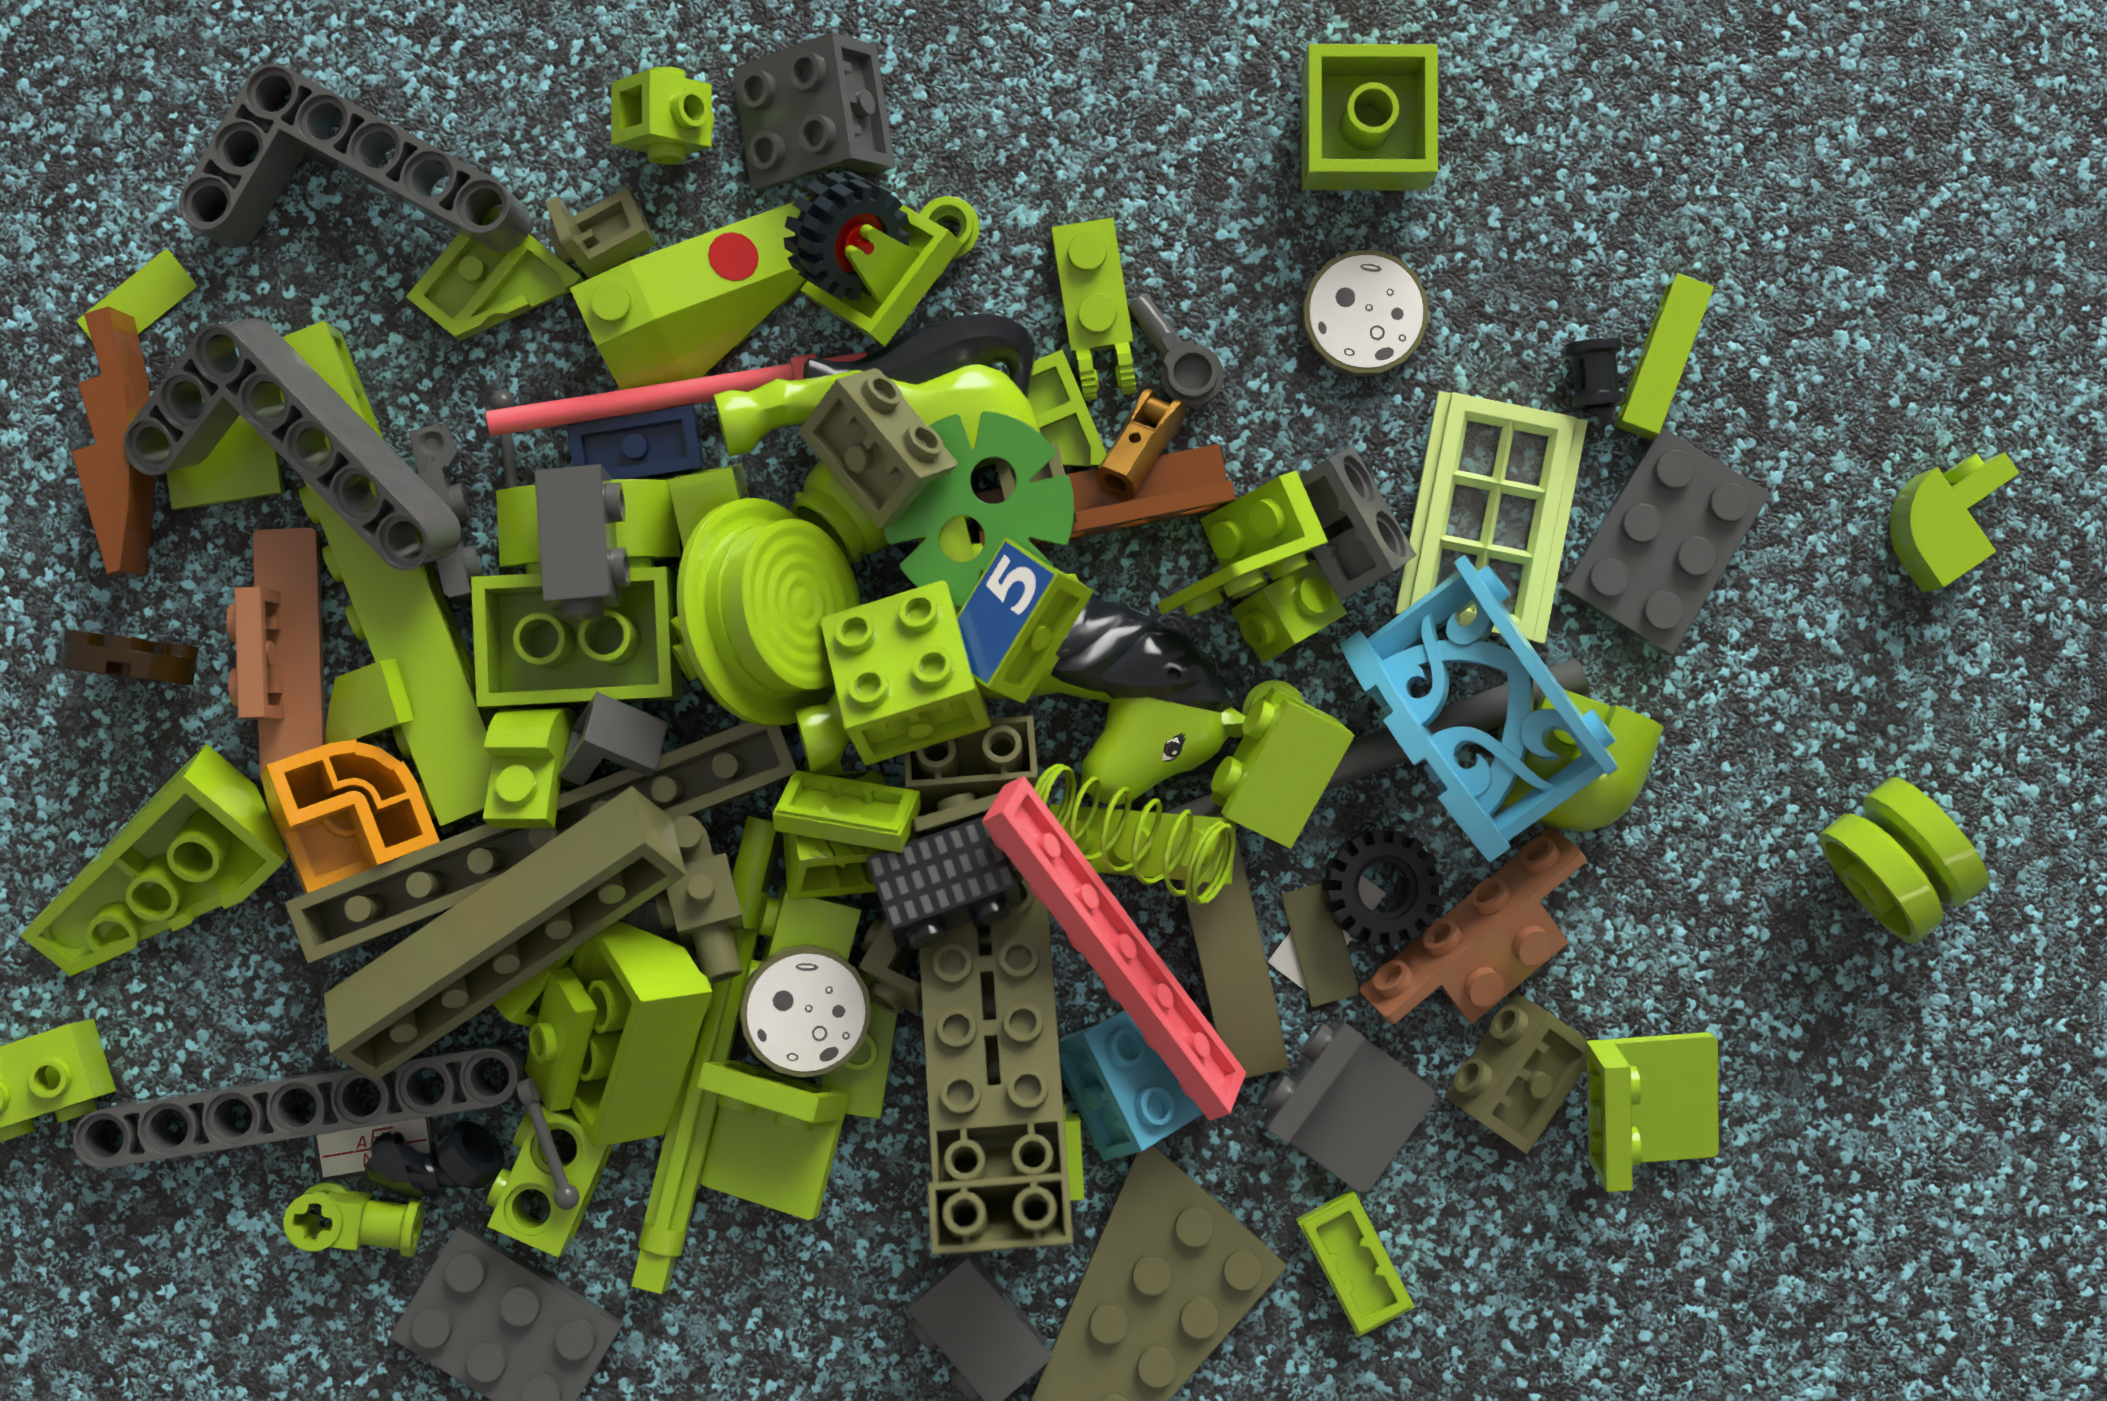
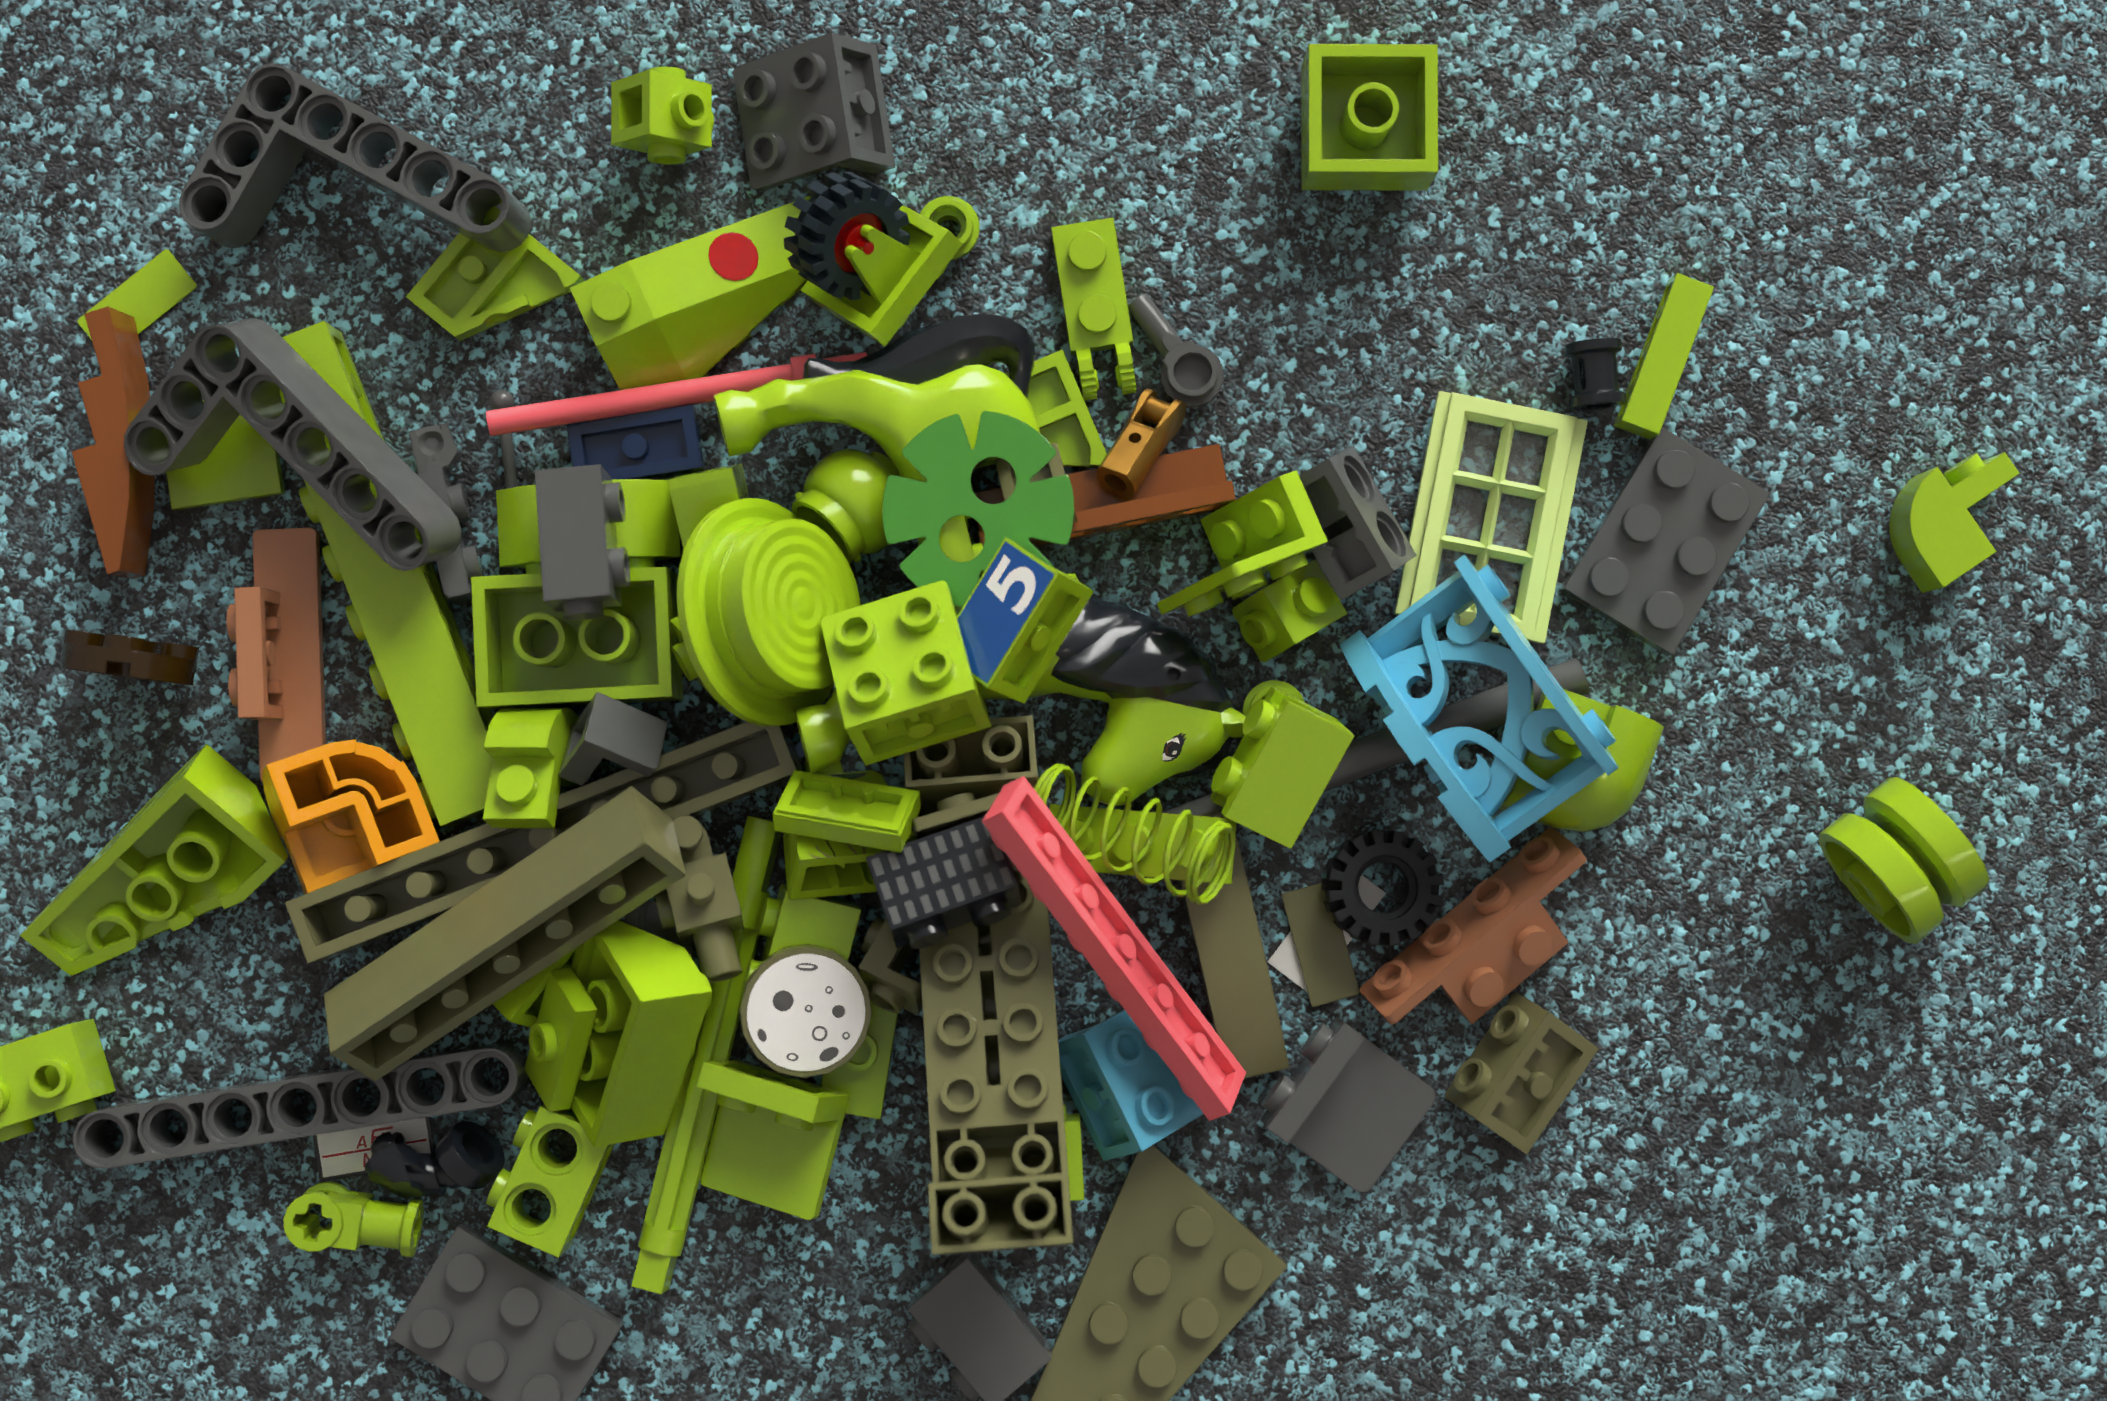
lime slope [325,658,415,744] -> none
dark grey hinge [517,1078,580,1210] -> none
olive bracket [546,187,656,279] -> none
olive bracket [798,368,957,530] -> none
lime plate [1296,1189,1415,1337] -> none
white tile [1302,249,1429,377] -> none
lime bracket [1586,1032,1719,1192] -> none

